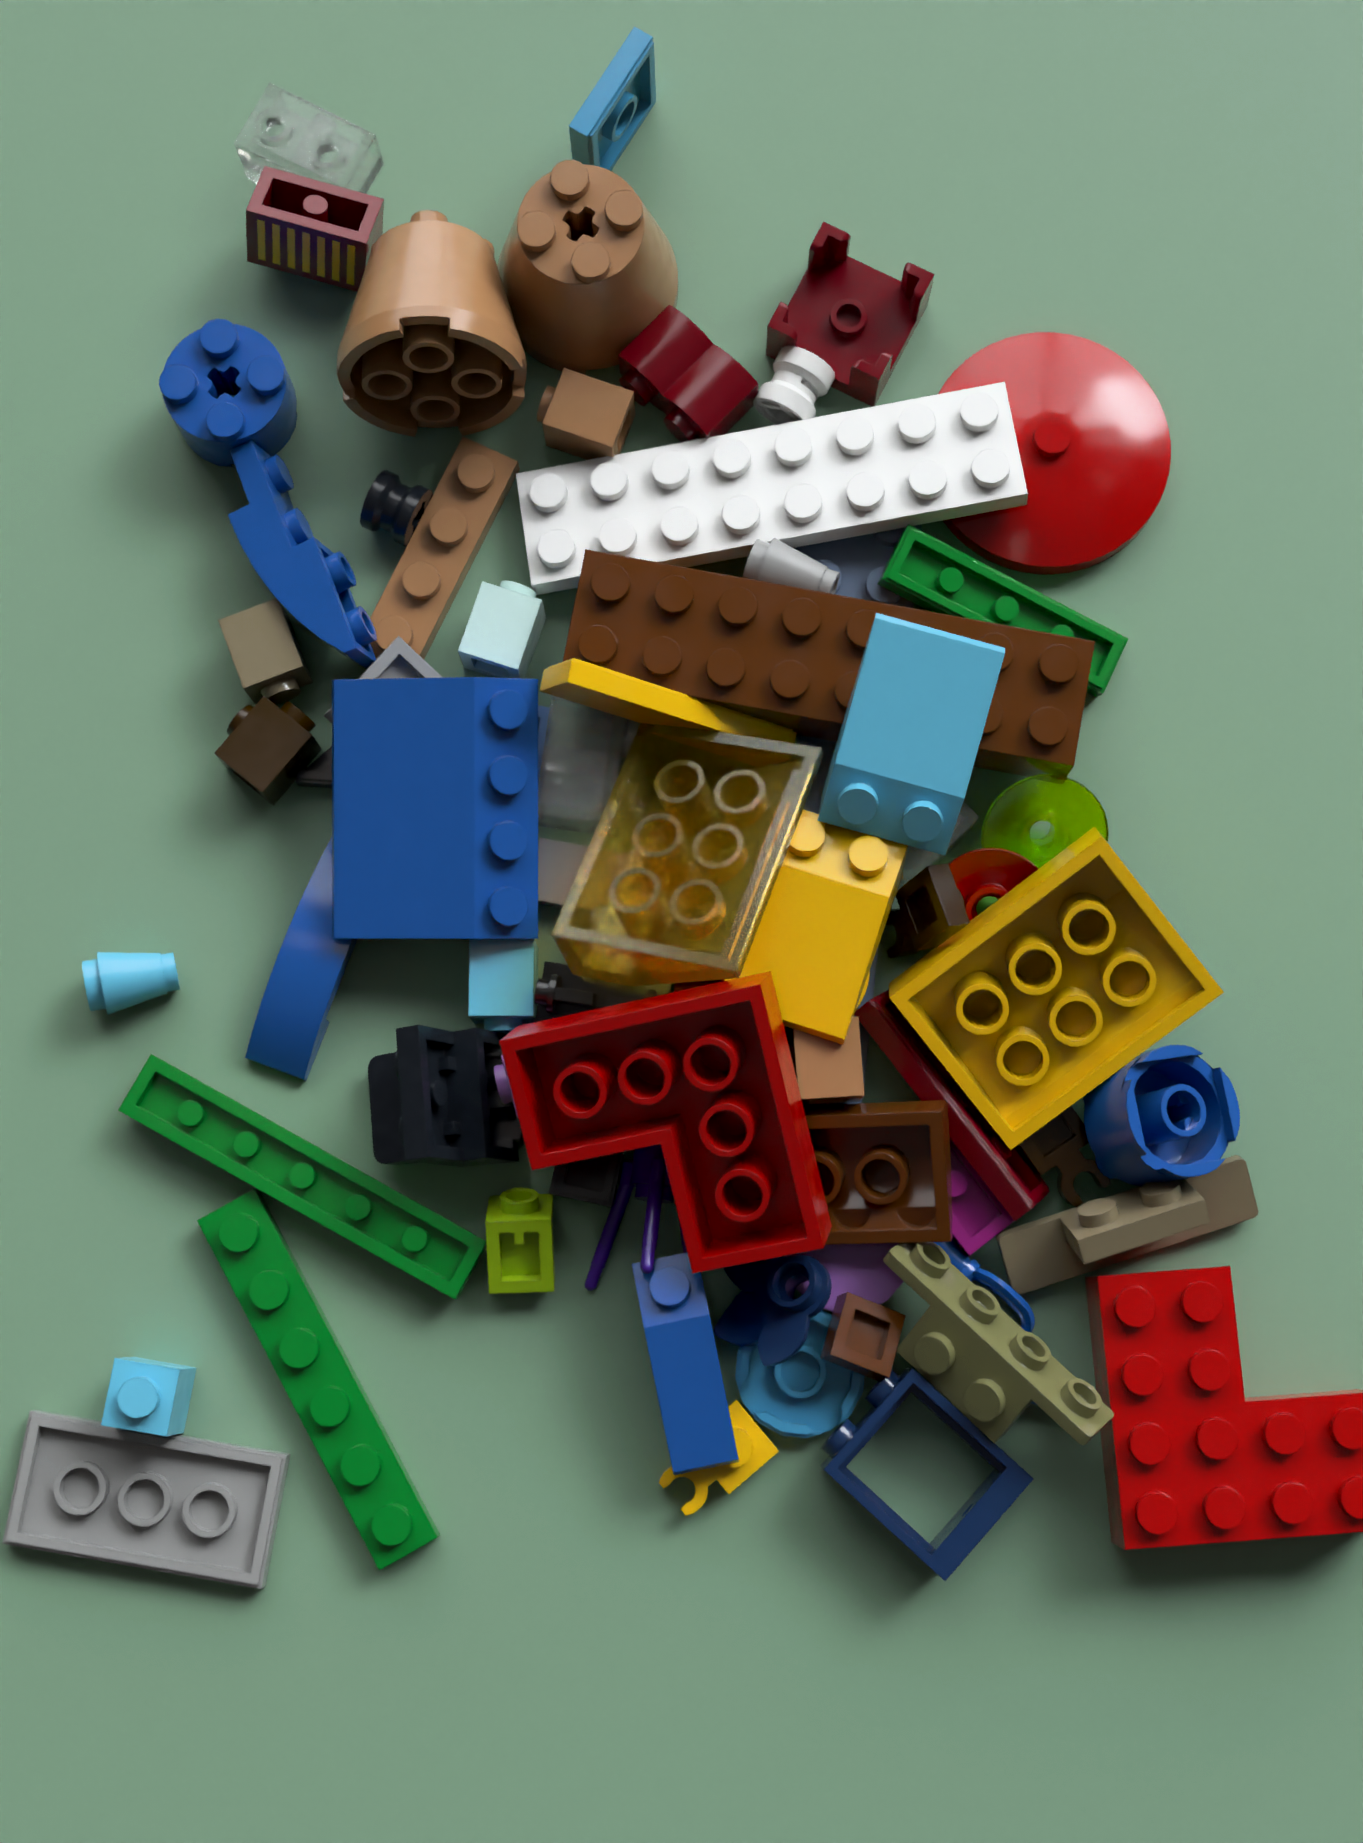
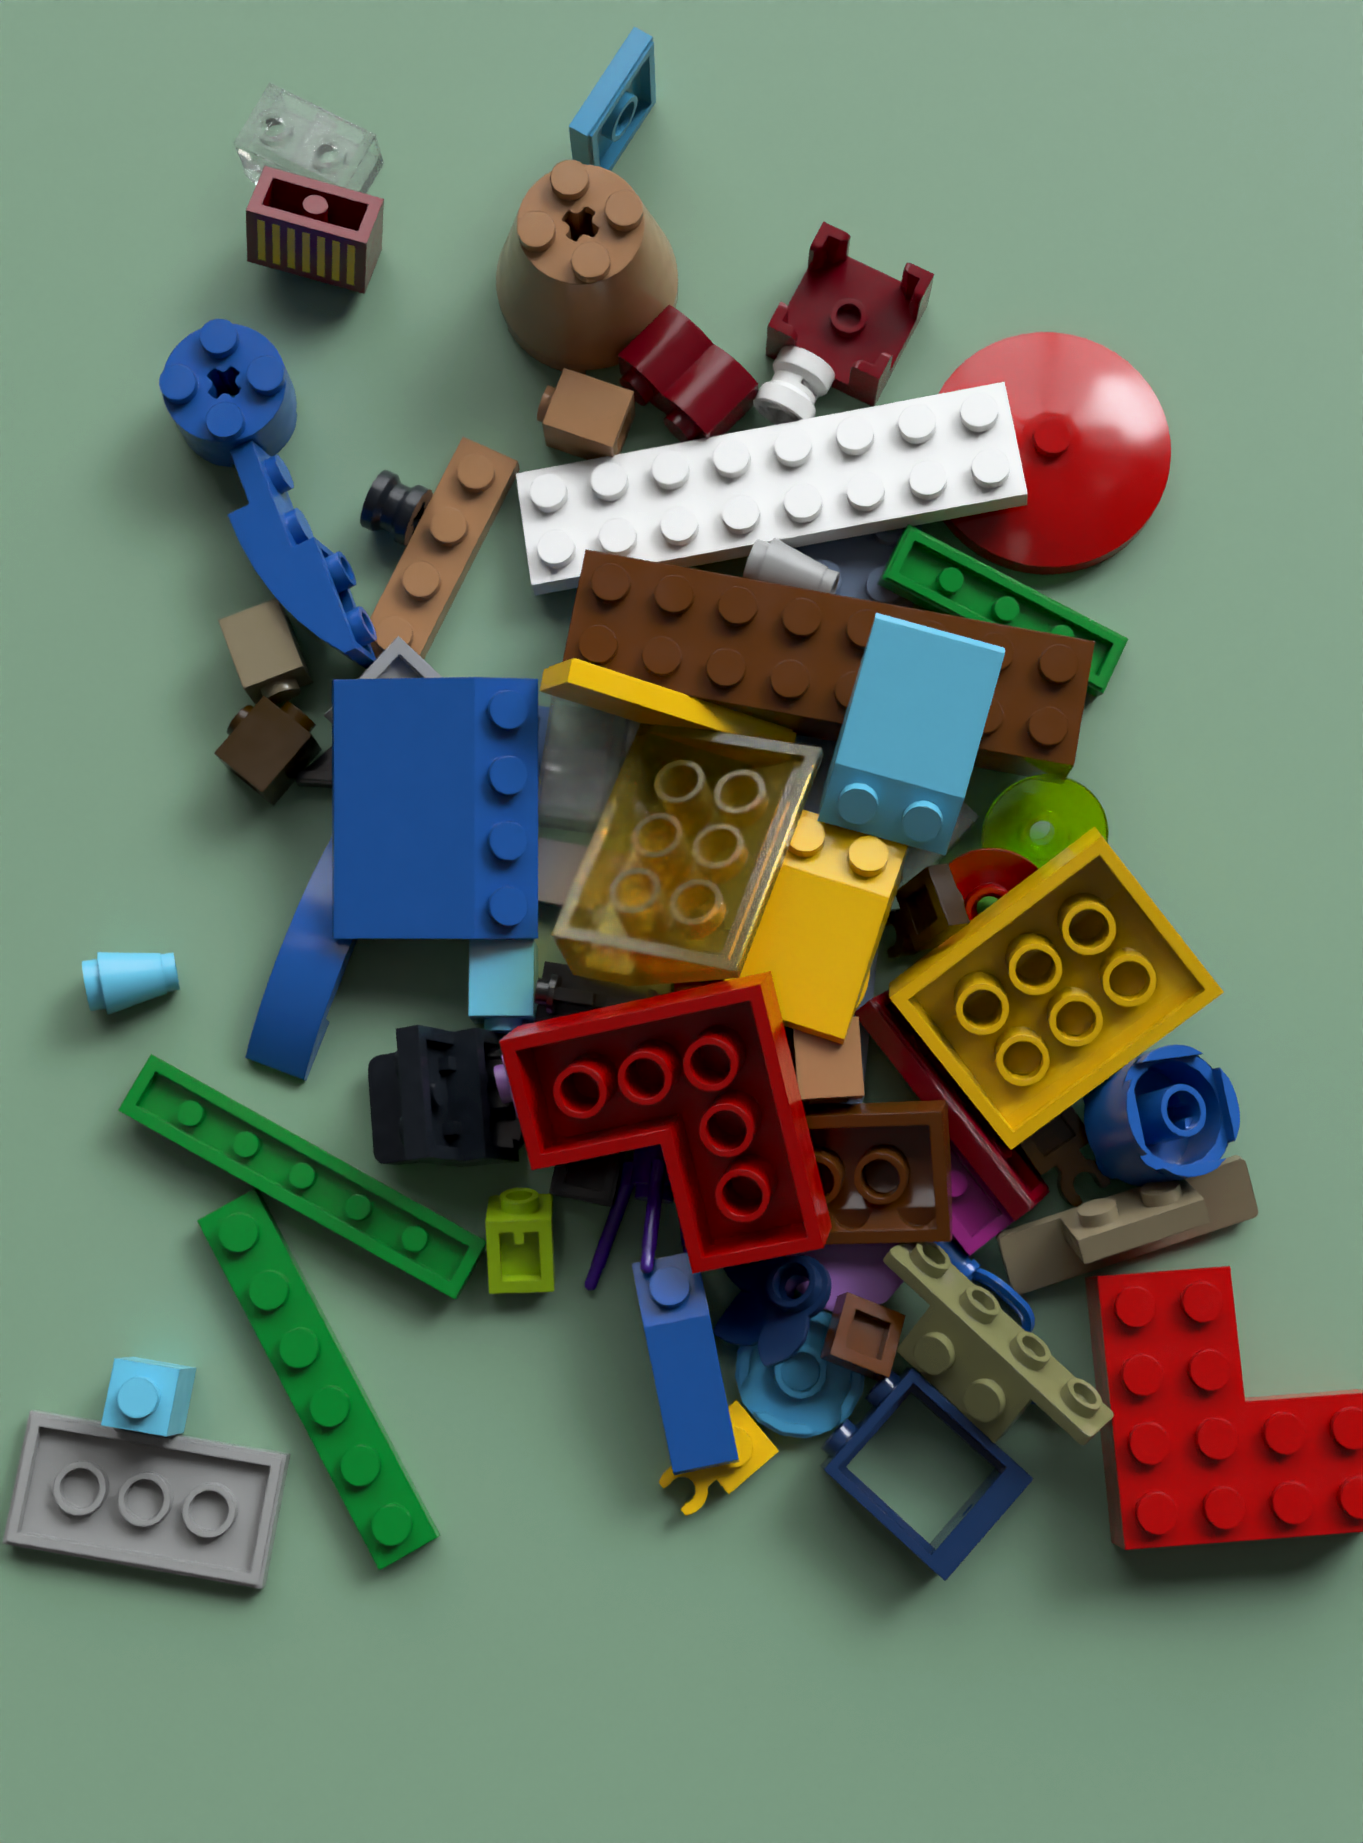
medium nougat cone [337,210,527,437] -> none
light aqua brick [458,580,546,678] -> none

